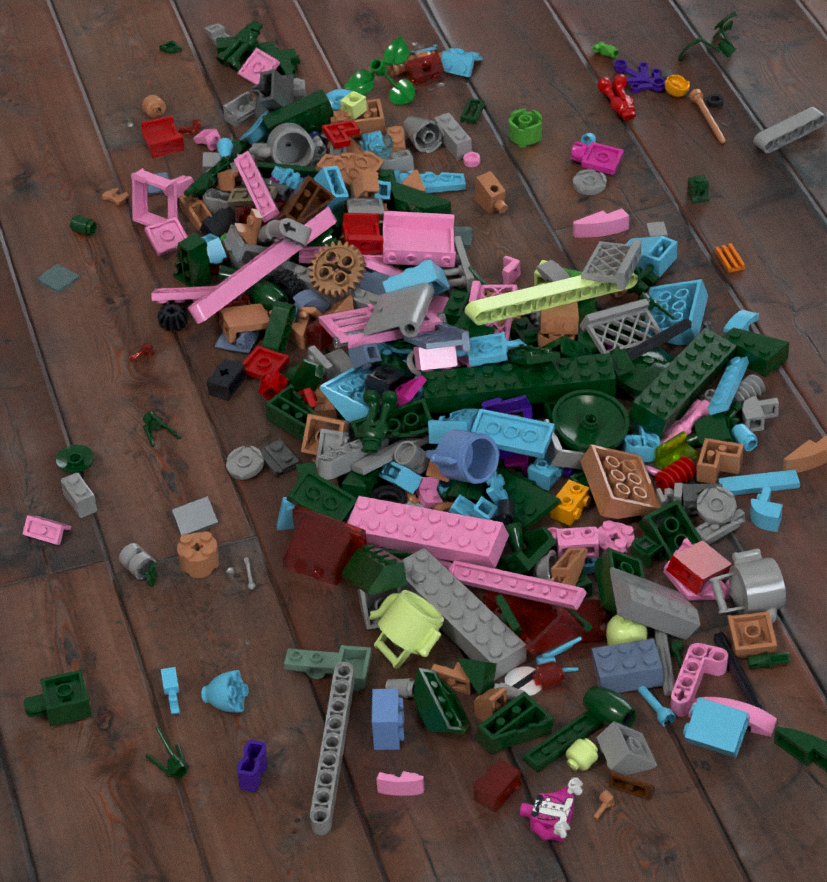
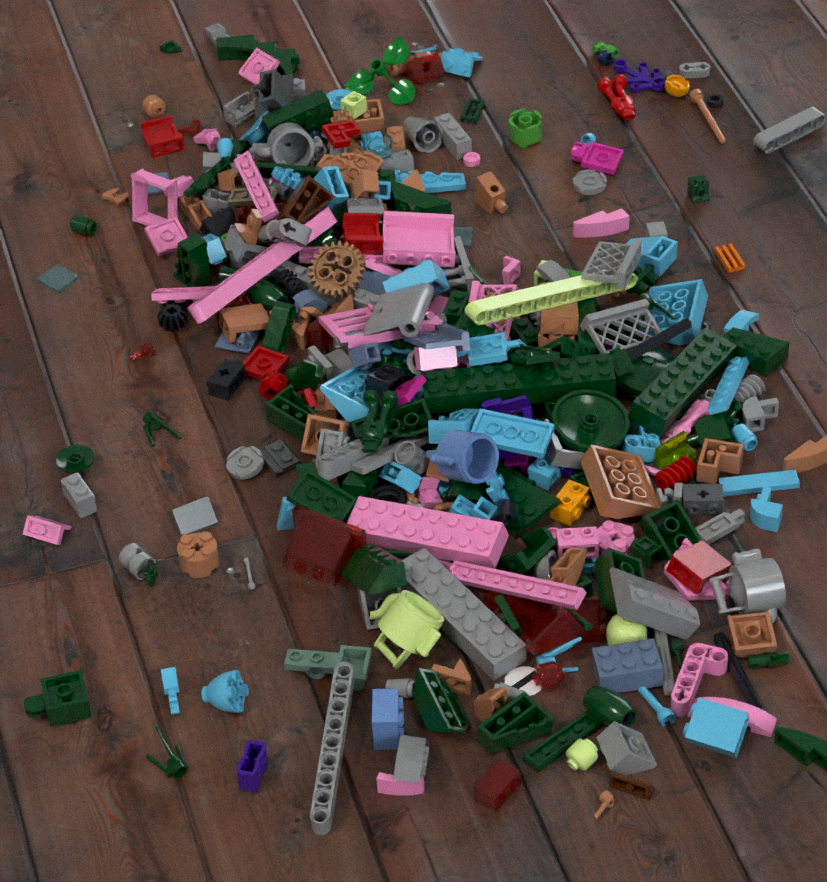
dark green piece [216,20,263,73] -> none
dark green slope [458,658,497,695] -> none
dark green cone [505,523,525,553] -> none
torso [520,777,583,843] -> none
dark green plant [678,11,737,61] -> none
light grey tile [697,487,737,524] -> none
none -> light grey brick [393,735,429,783]
none -> dark blue bush [597,49,613,66]
none -> light grey beam [679,62,710,78]

